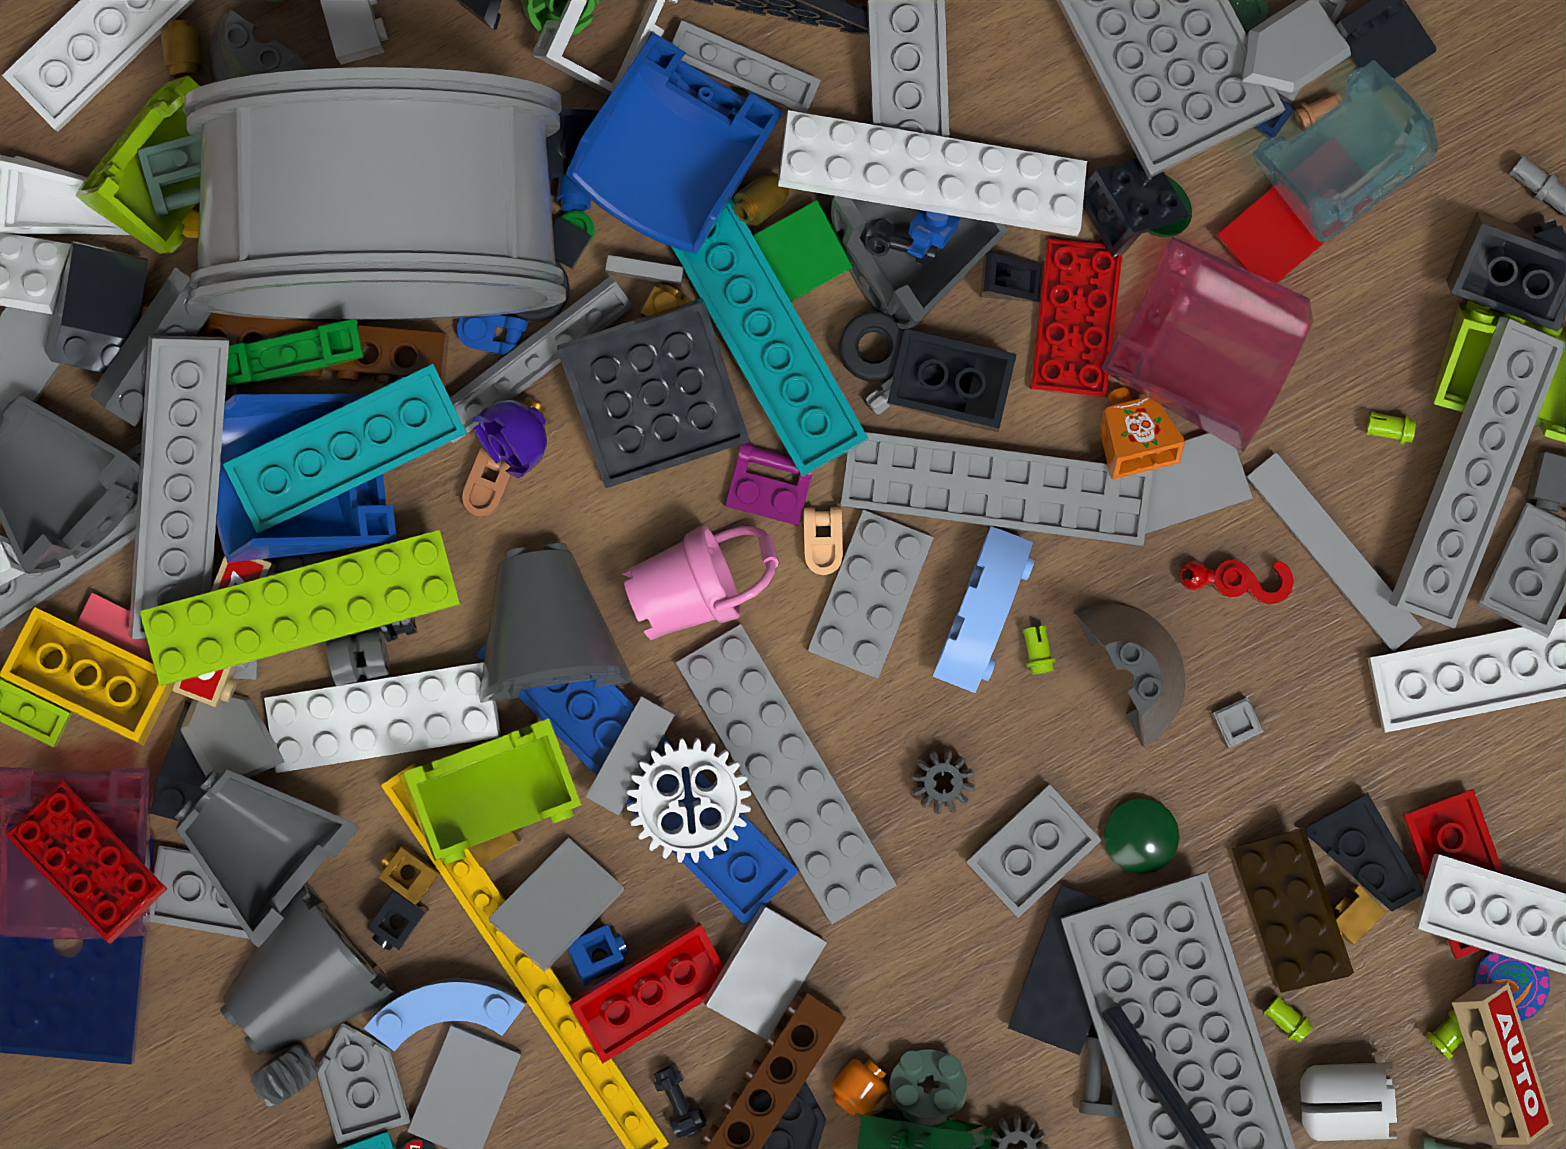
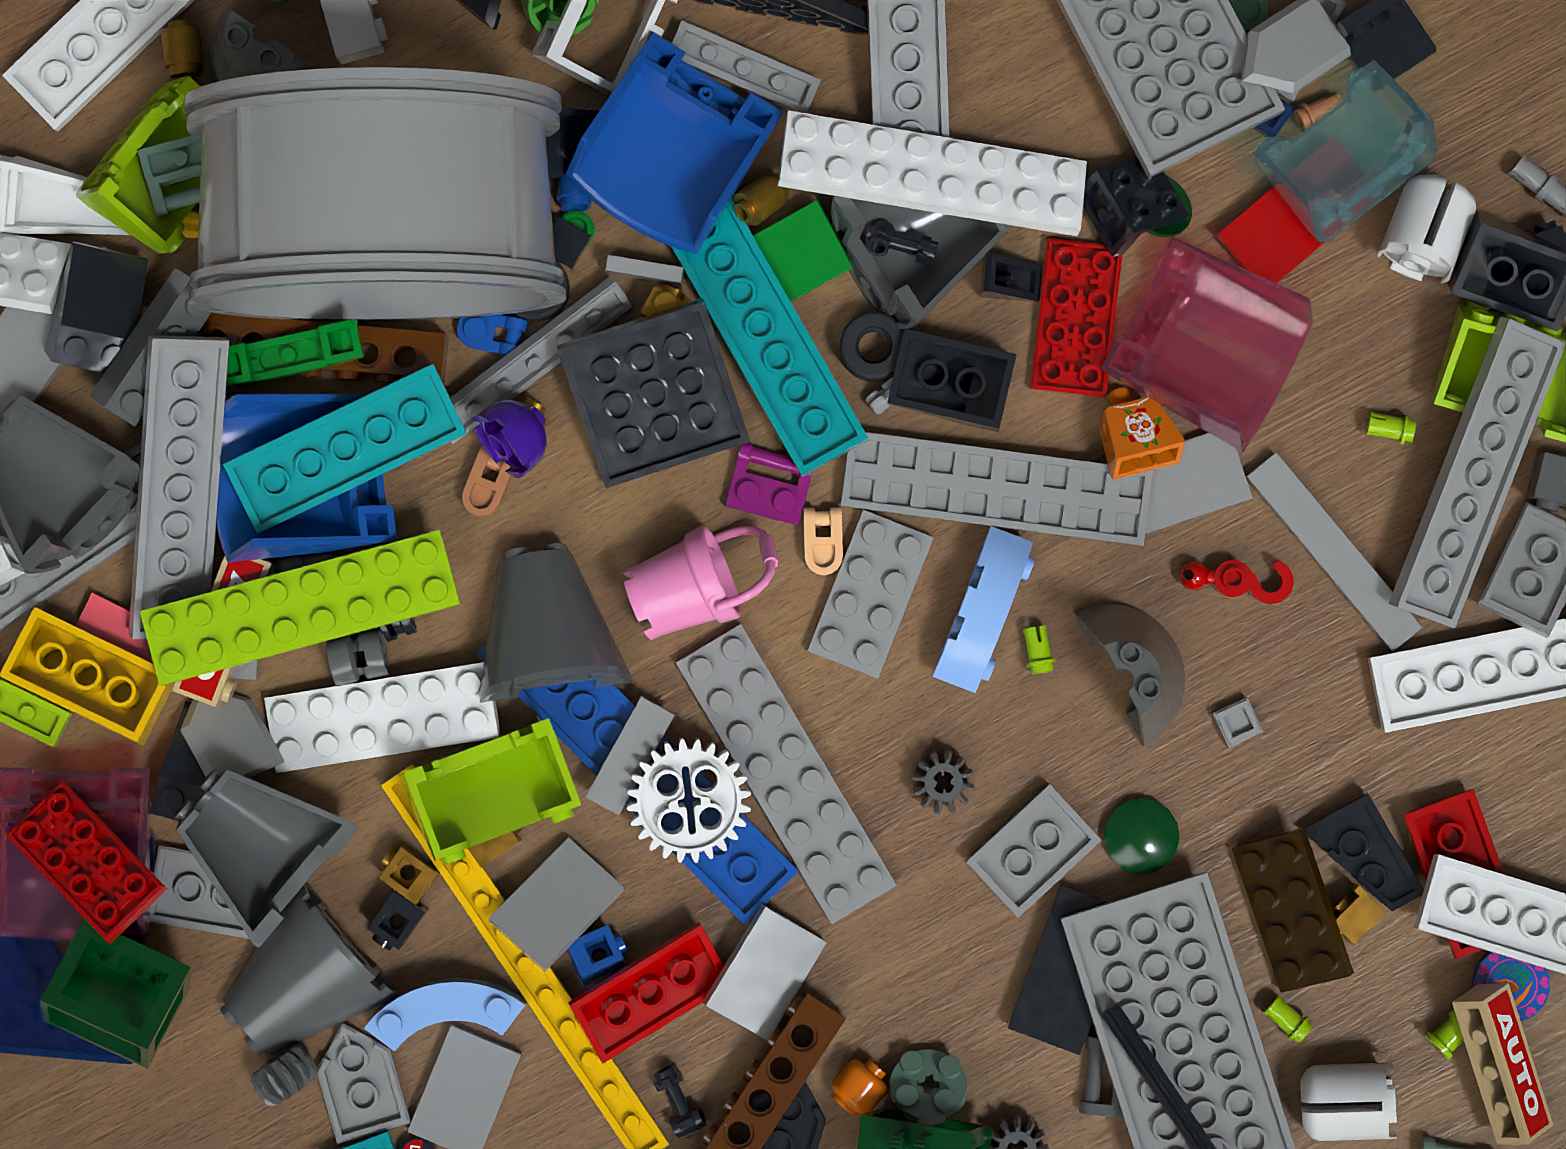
blue plate [907,210,960,258] -> none
none -> dark green piece [40,918,191,1069]
none -> white cylinder [1378,174,1476,283]

